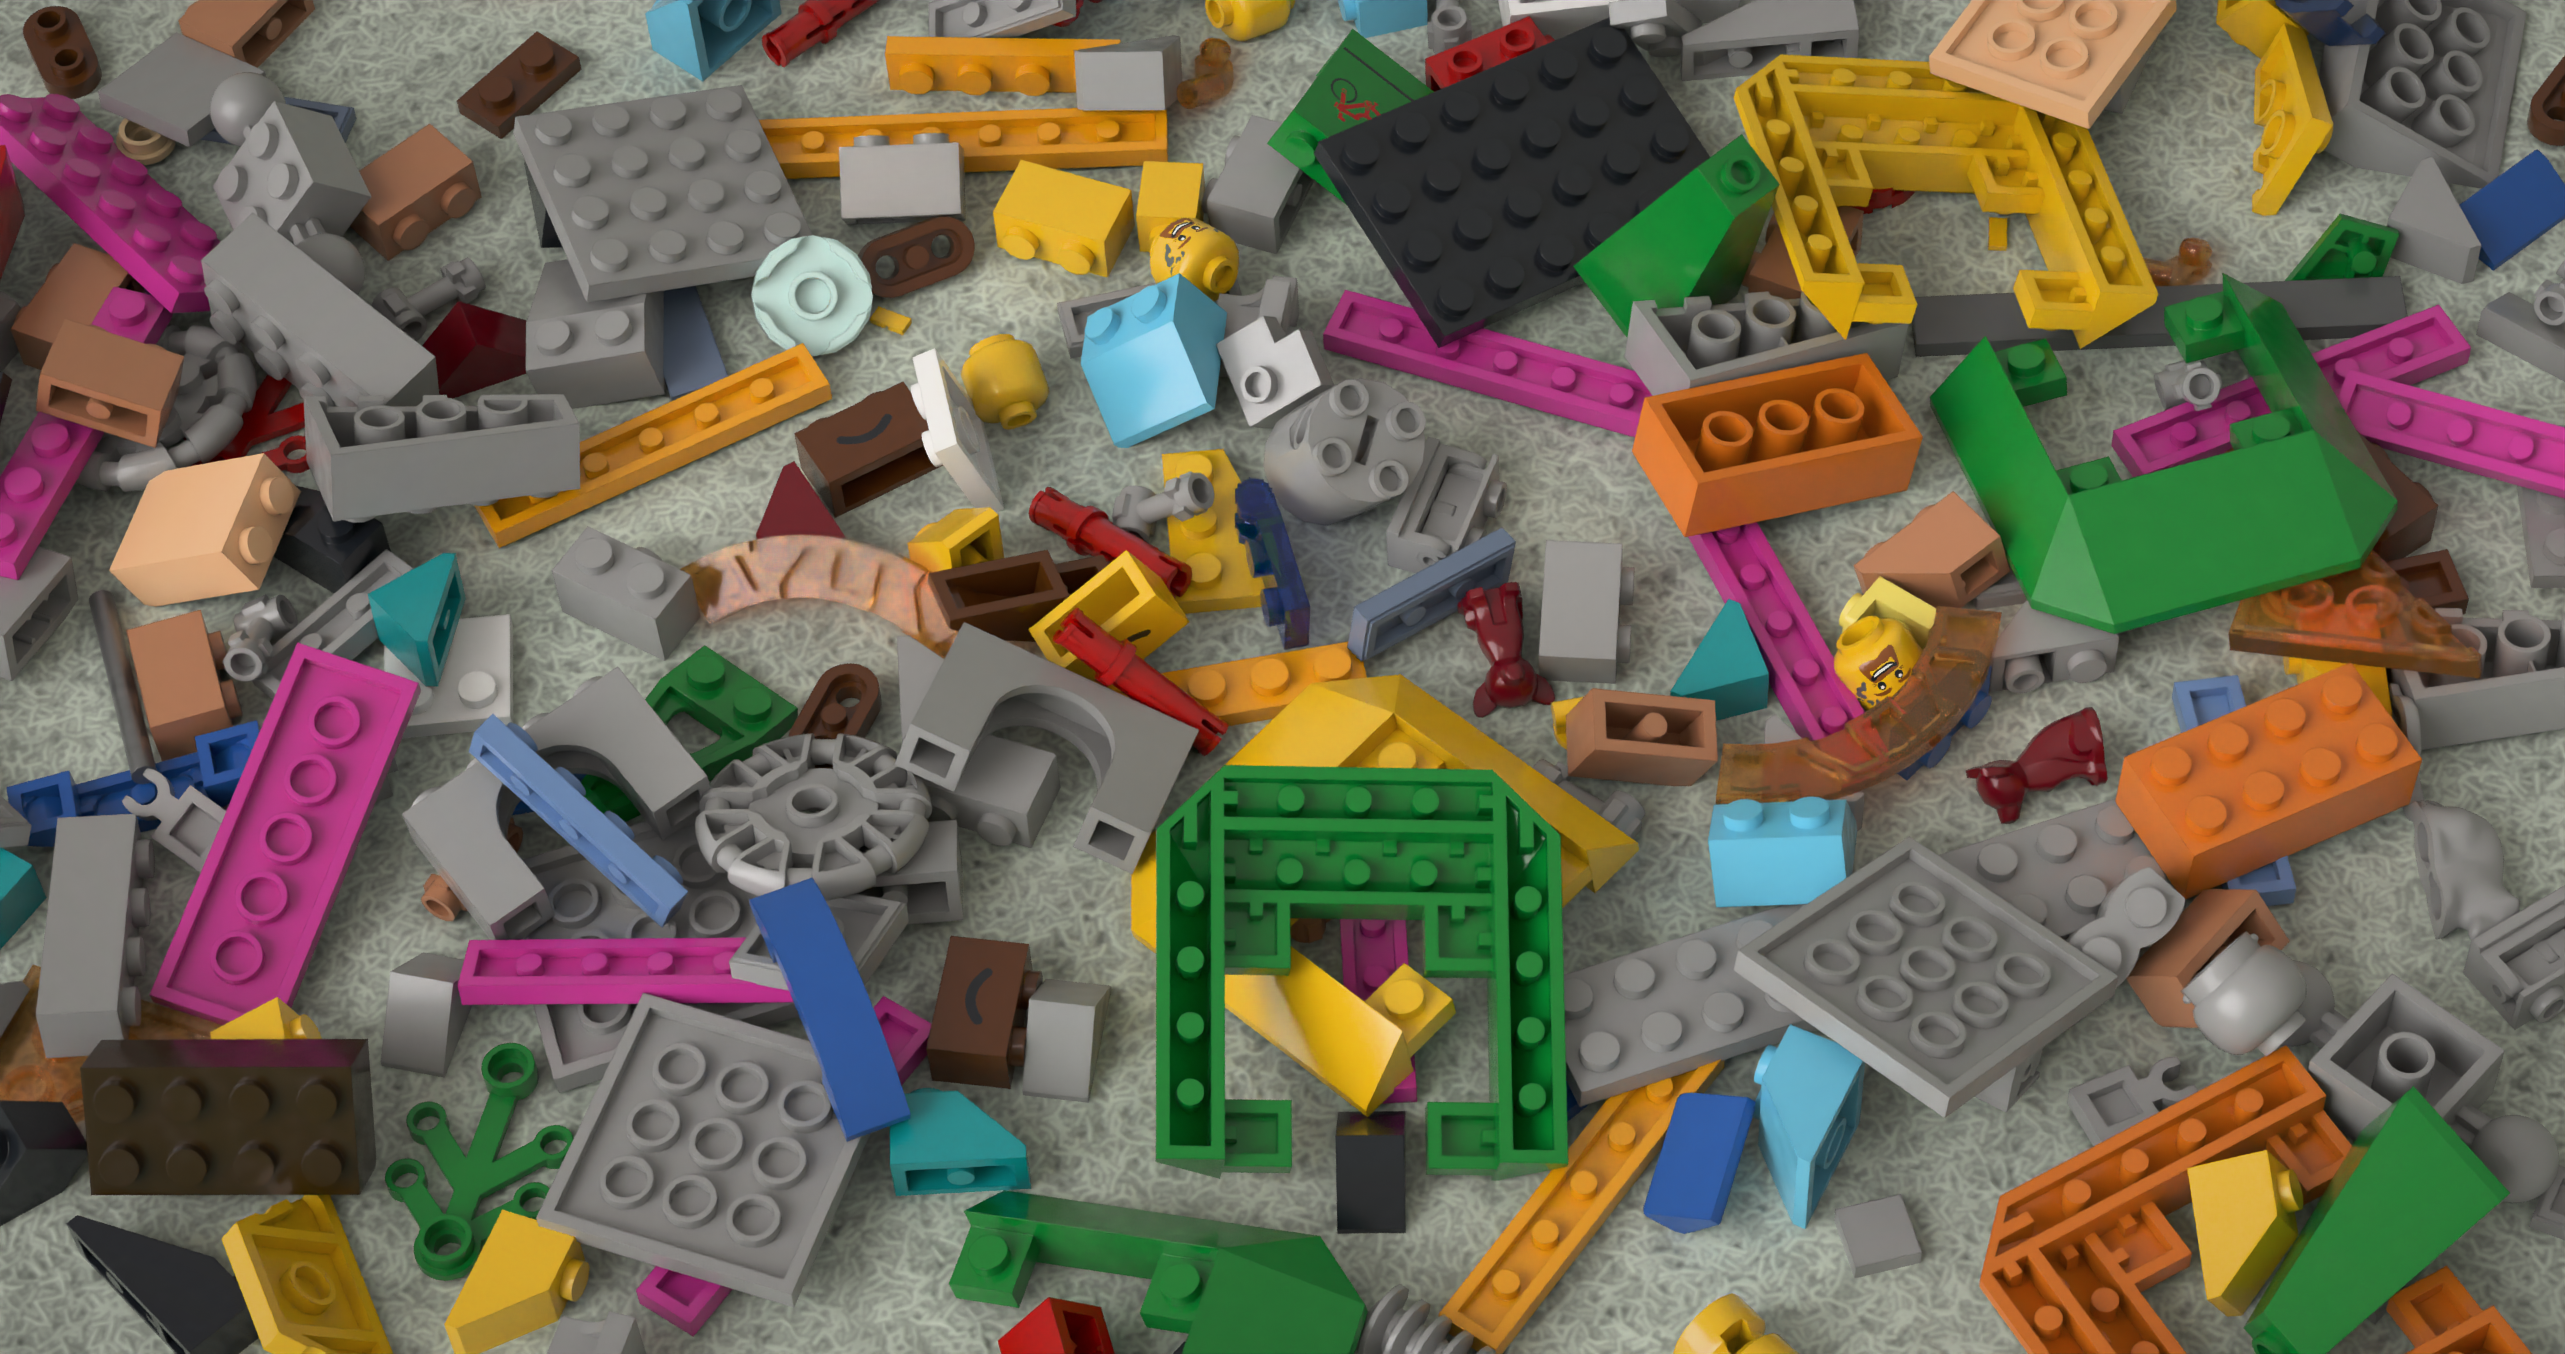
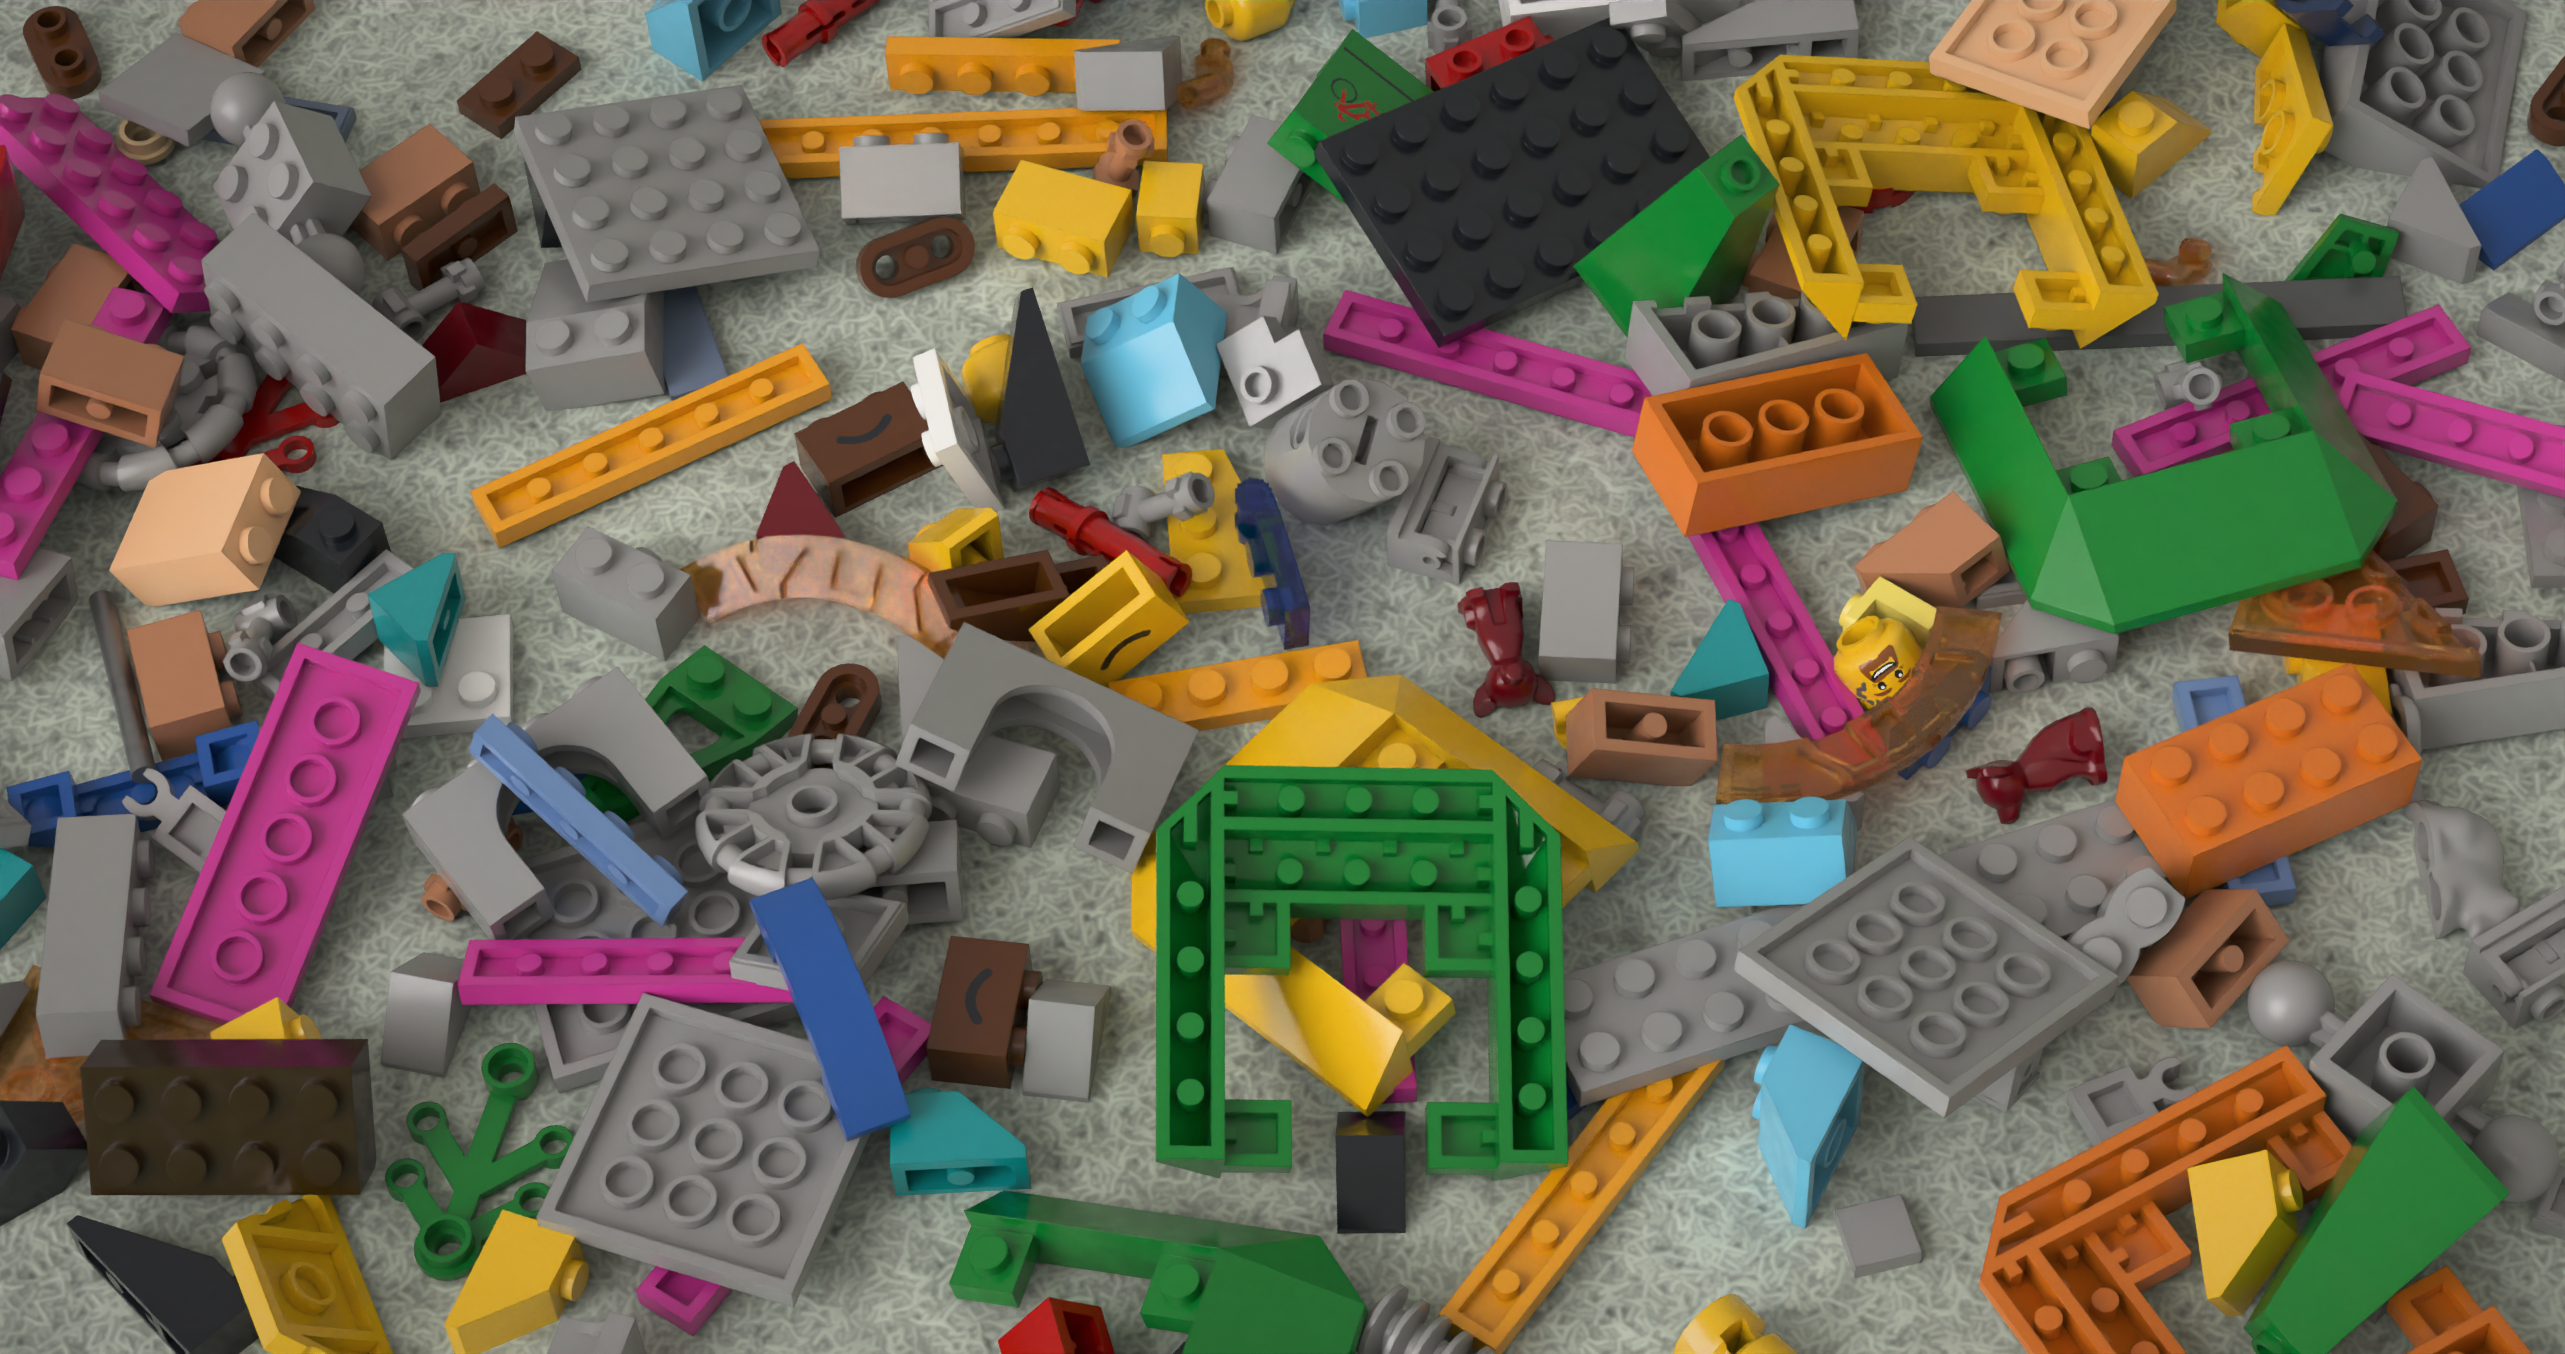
light grey wedge [304,394,580,522] -> none
light aqua tile [751,235,873,356] -> none
yellow piece [870,306,912,335] -> none
red pin [1052,608,1229,756] -> none
yellow head [1150,218,1239,302] -> none
sand blue tile [1347,527,1516,662] -> none
blue slope [1643,1093,1756,1234] -> none
yellow piece [1988,217,2007,251] -> none
light grey piece [2181,931,2307,1056] -> none
none -> reddish brown plate [401,183,518,291]
none -> black slope [989,287,1090,492]
none -> nougat bar [1092,119,1154,201]
none -> yellow slope [2090,90,2211,199]

